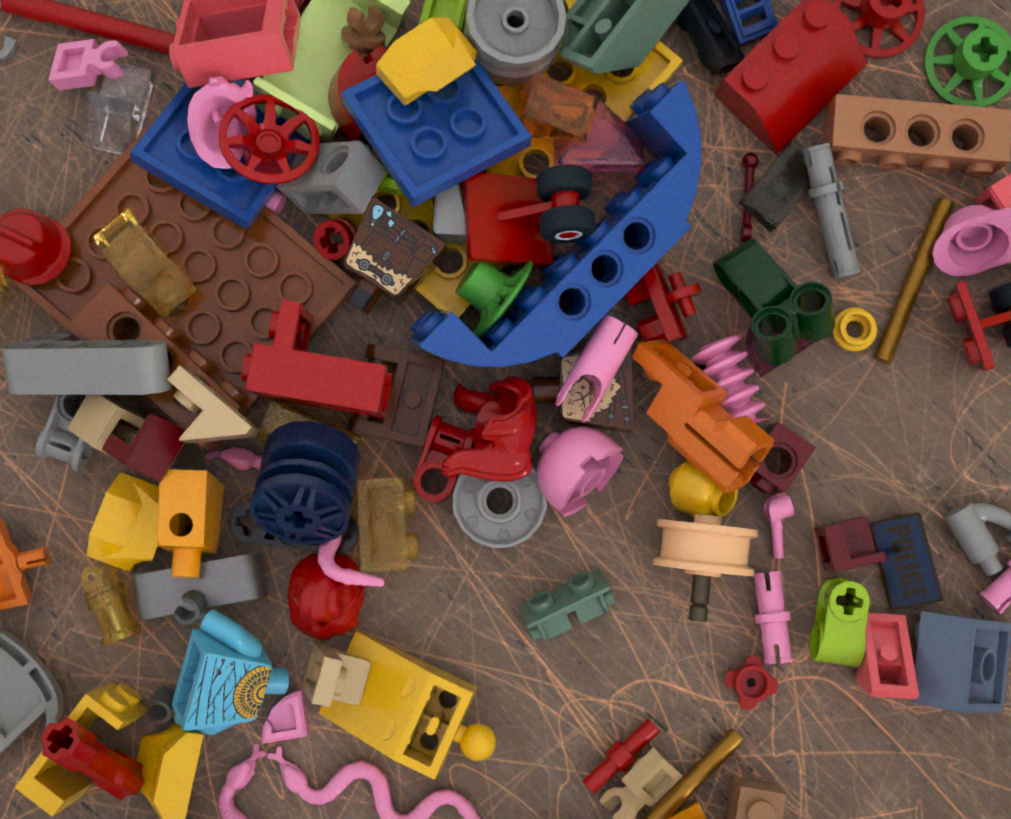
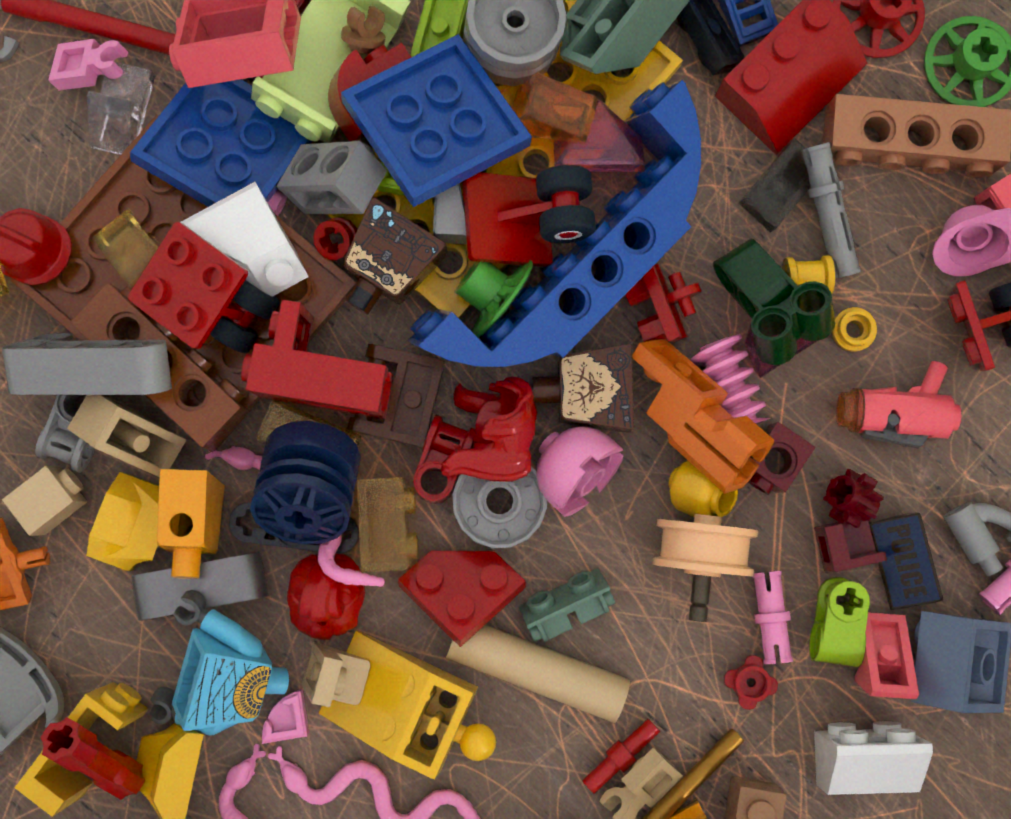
clear yellow piece [81,563,142,647] -> none
dark red panel [102,413,186,482] -> none
tan slope [167,365,260,443] -> none
bright pink hat [187,76,257,169] -> none
red wheel [218,94,320,184] -> none
yellow slope [376,17,477,106] -> none
bright pink piece [555,315,638,422] -> none
dark red hinge [740,152,759,242] -> none
bright pink hand [763,493,795,558] -> none
pearl gold bar [874,198,954,364] -> none
none -> tan brick [2,465,87,536]
none -> red plate [128,222,280,353]
none -> white slope [180,182,309,297]
none -> red plate [398,550,526,647]
none -> tan brick [446,624,630,723]
none -> yellow bush [782,255,835,293]
none -> white slope [814,721,933,795]
none -> dark red gear [823,469,884,528]
none -> coral piece [836,361,961,448]

